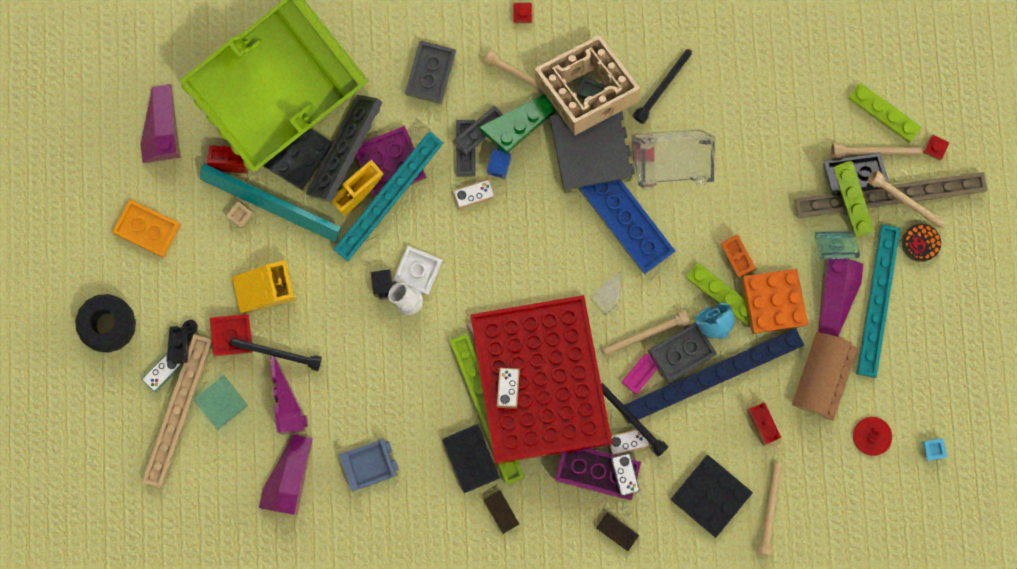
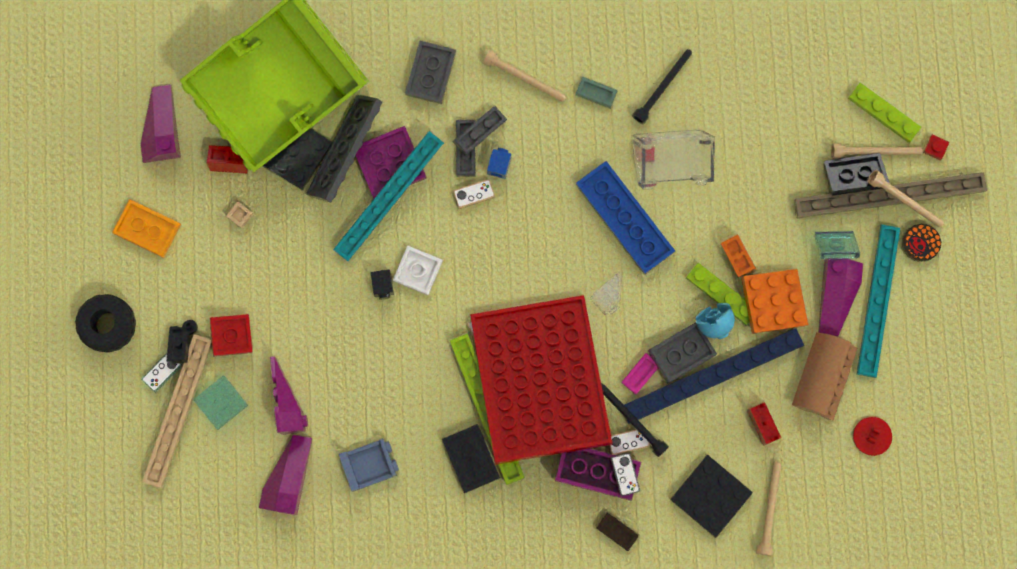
teal tile [200,164,341,243] -> none
black piece [230,338,322,371] -> none
yellow slope [232,260,297,314] -> none
yellow slope [332,160,384,217] -> none
white piece [388,282,423,315] -> none
green wing [479,94,557,155] -> none
dark brown tile [484,490,520,534] -> none
tile [497,368,520,409] -> none
red plate [513,3,532,23] -> none
tan brick [535,35,640,135] -> none
dark grey panel [550,111,635,193] -> none
tan piece [602,310,690,355] -> none
lime plate [833,161,874,238] -> none
medium azure plate [922,438,947,461] -> none

